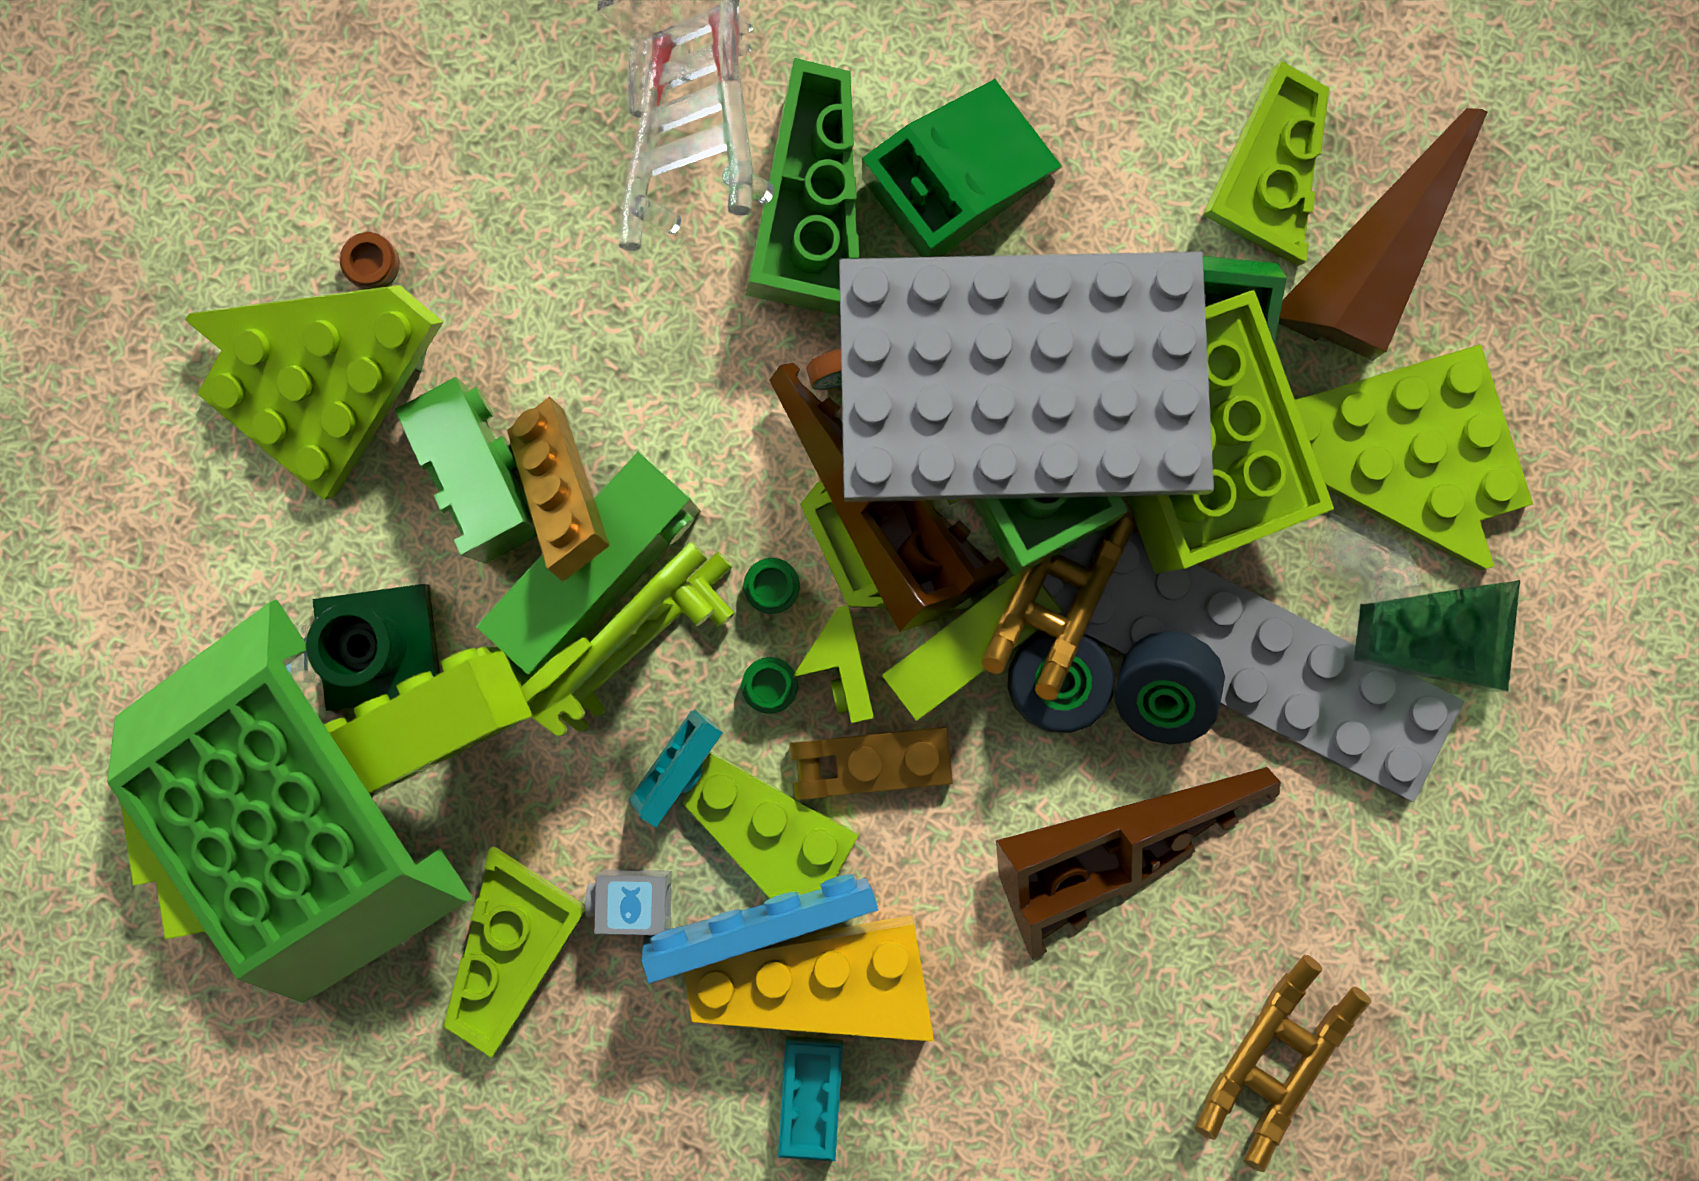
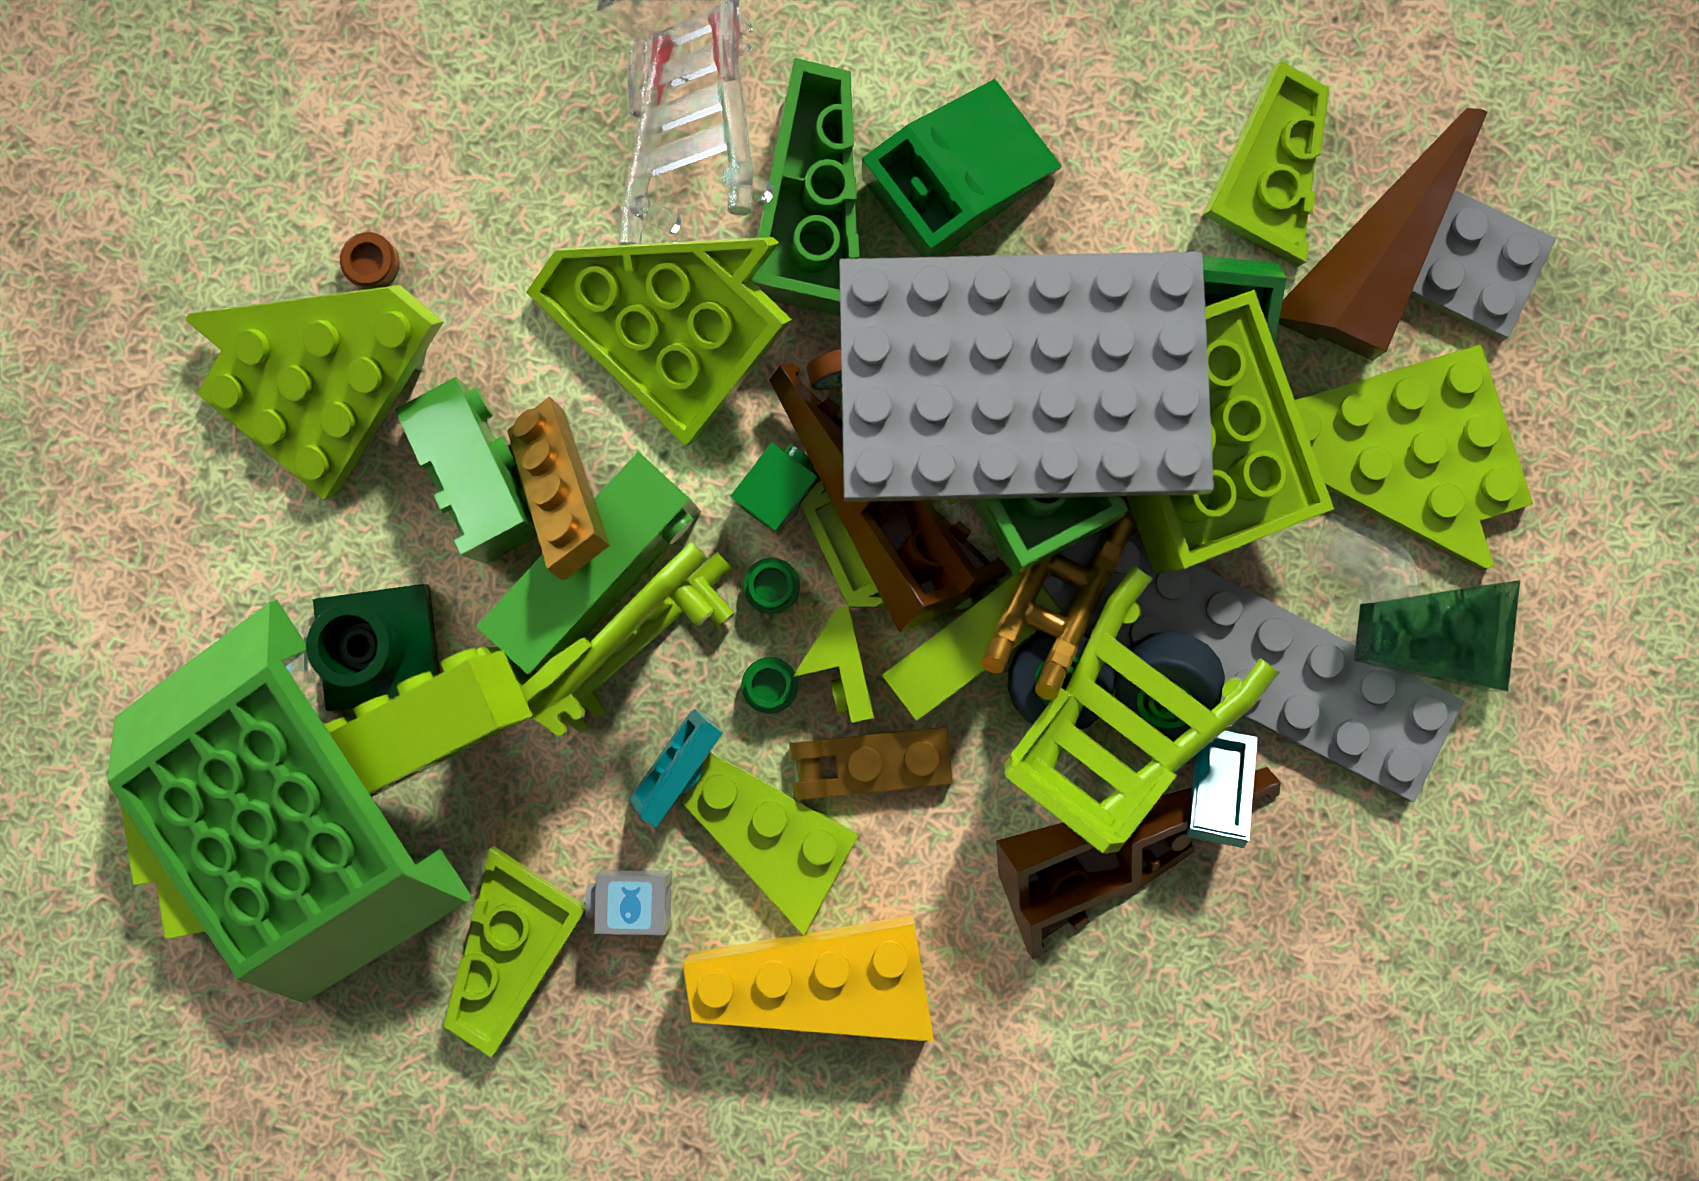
dark azure wing [642,874,879,984] -> none
teal plate [778,1036,843,1161] -> none
pearl gold piece [1194,955,1371,1172] -> none
none -> lime wing [526,237,792,446]
none -> green brick [730,442,818,536]
none -> lime hand [1004,565,1280,853]
none -> tile [1186,731,1257,848]
none -> light grey plate [1410,190,1556,342]

